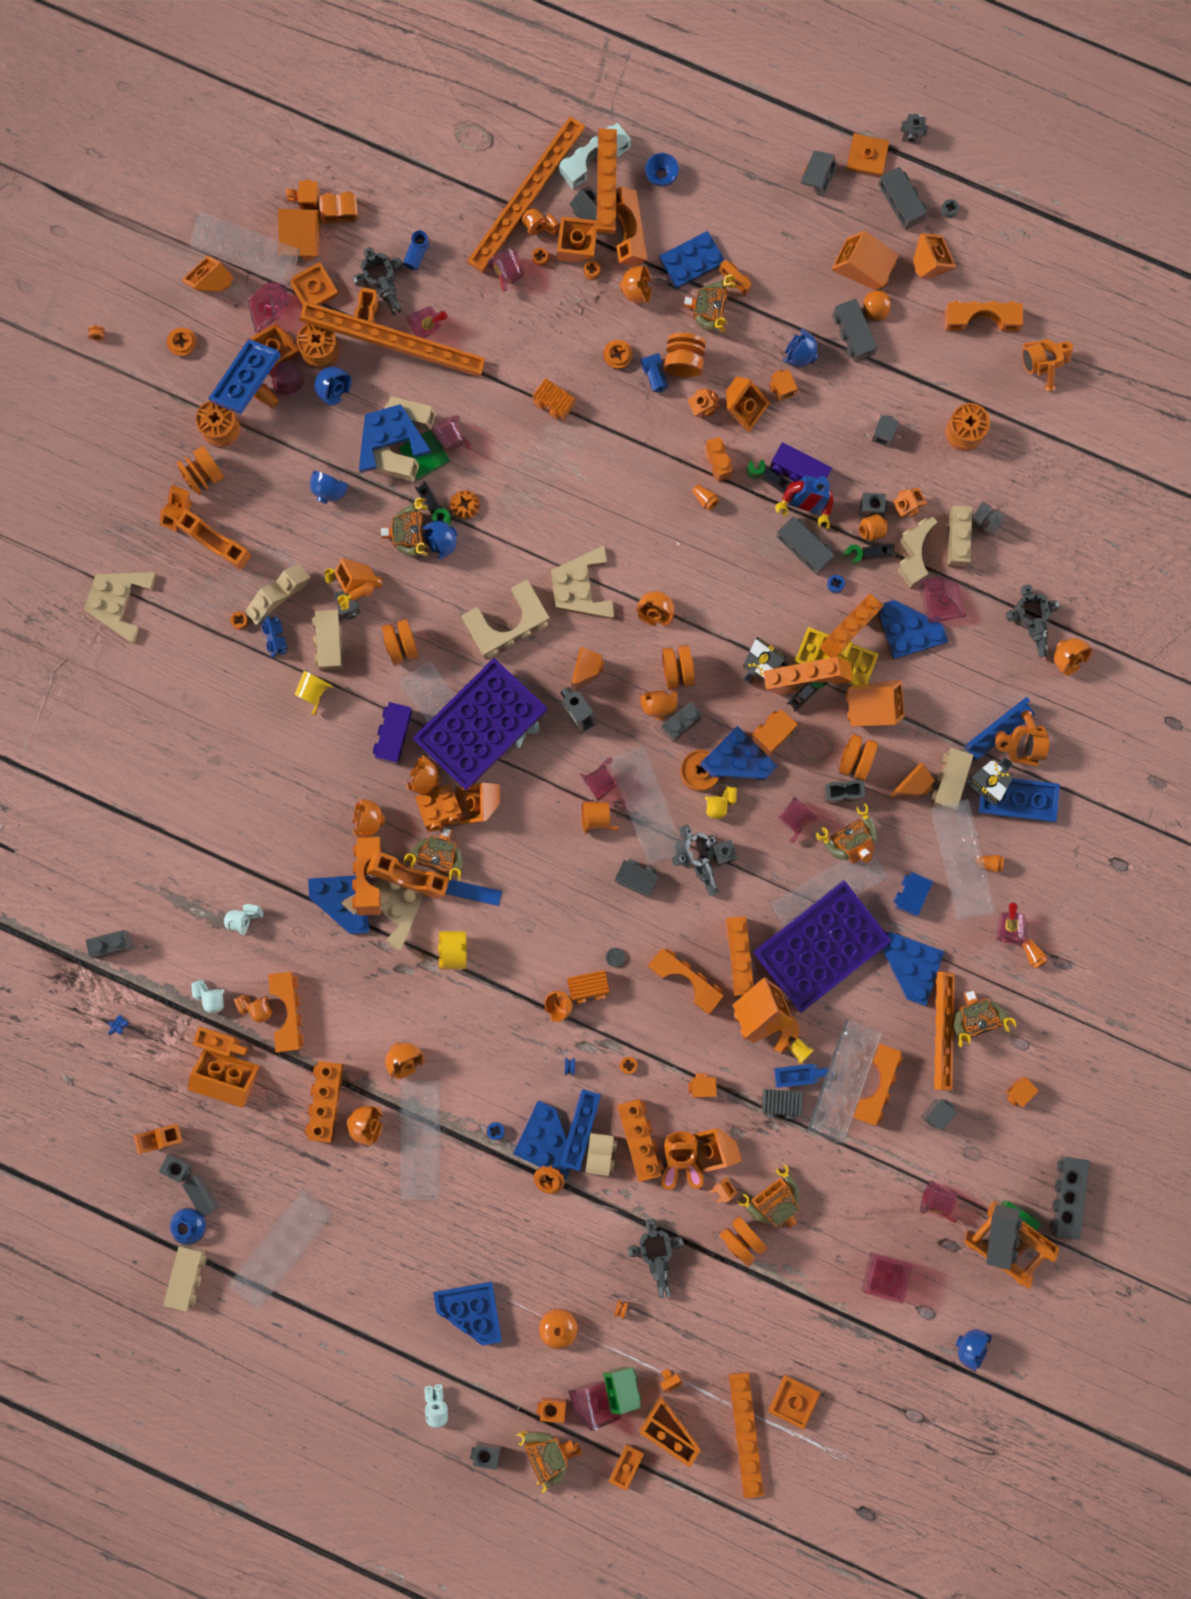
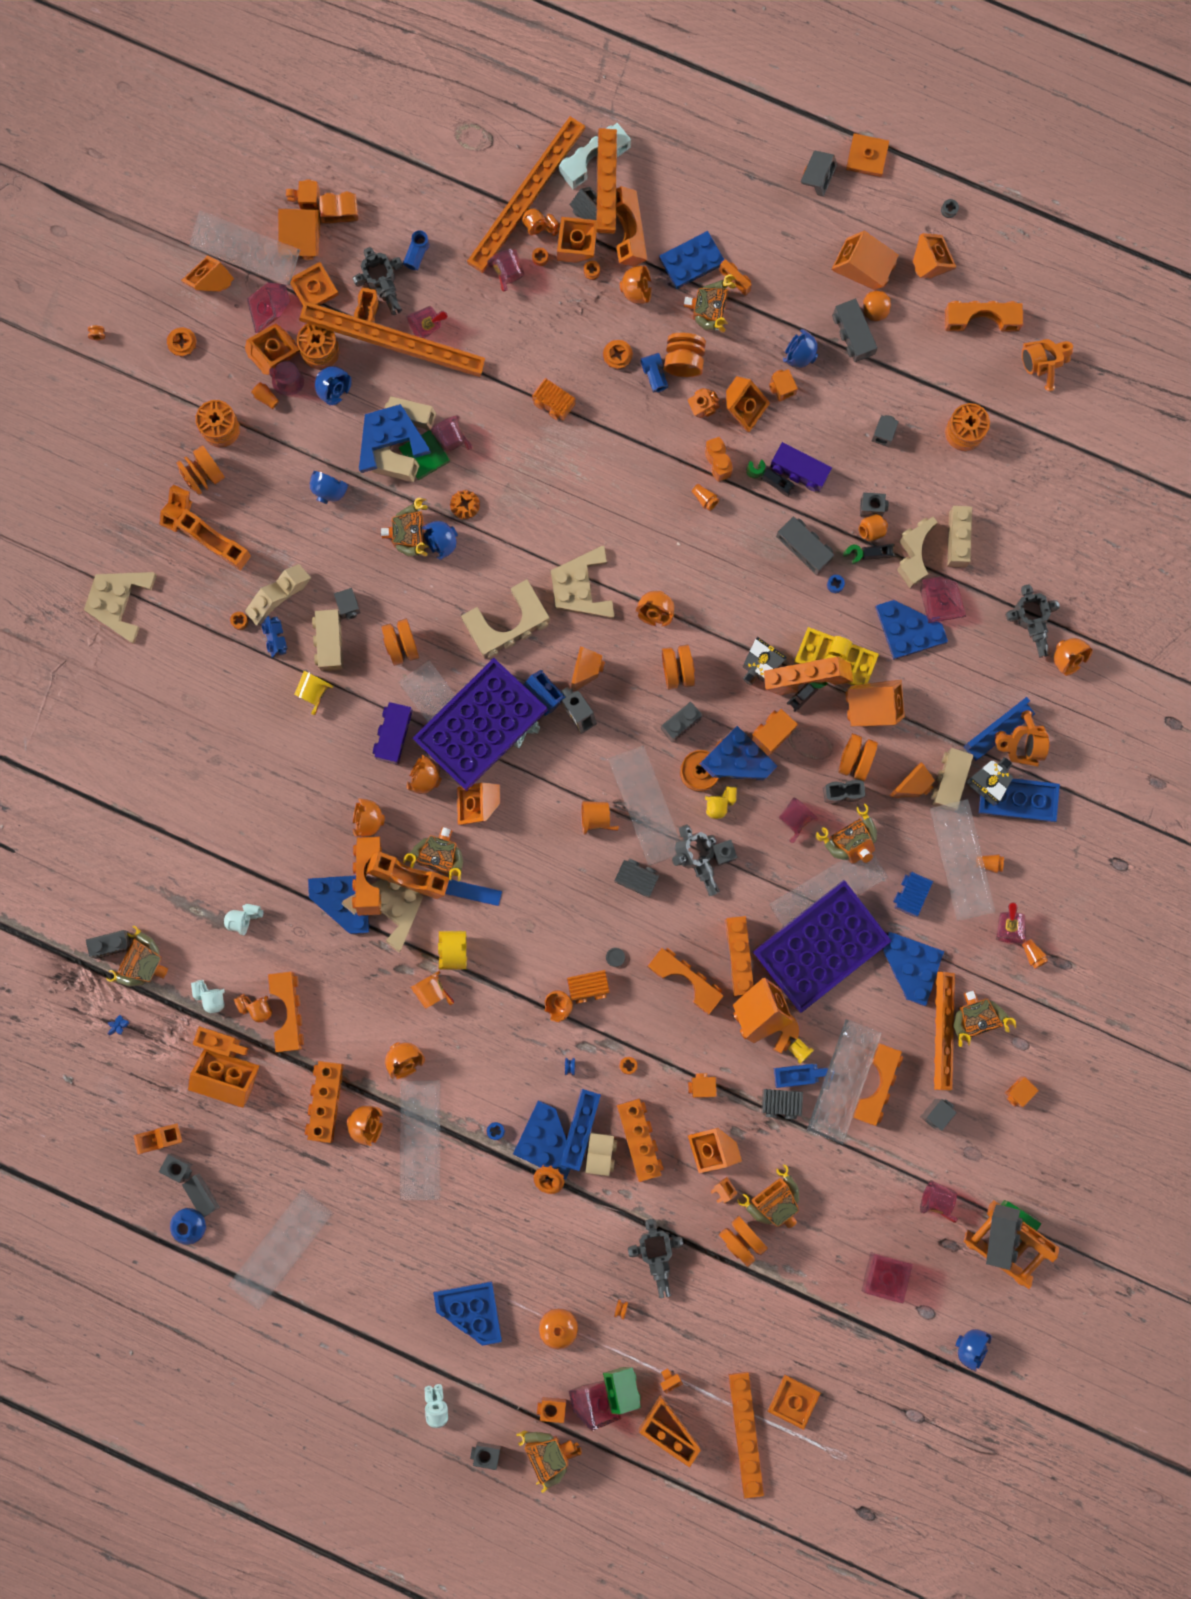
tan brick [163,1245,207,1312] -> none
blue plate [208,339,281,415] -> none
orange torso [324,558,383,610] -> none
black piece [415,481,452,526] -> none
orange plate [415,783,464,832] -> none
clear pink hat [580,757,618,801] -> none
orange plate [608,1443,644,1491] -> none
orange cylinder [639,690,678,720] -> none
blue piece [645,153,679,187] -> none
orange piece [661,1131,704,1190] -> none
torso [775,476,834,529] -> none
orange arch [819,593,884,658] -> none
dark grey brick [878,167,927,230] -> none
orange brick [893,487,928,517] -> none
flat silver brick [900,114,928,145] -> none
flat silver wheel [972,501,1005,536] -> none
dark grey brick [1050,1156,1090,1240] -> none
none -> torso [107,926,168,987]
none -> orange hat [410,971,454,1009]
none -> blue brick [523,670,565,716]

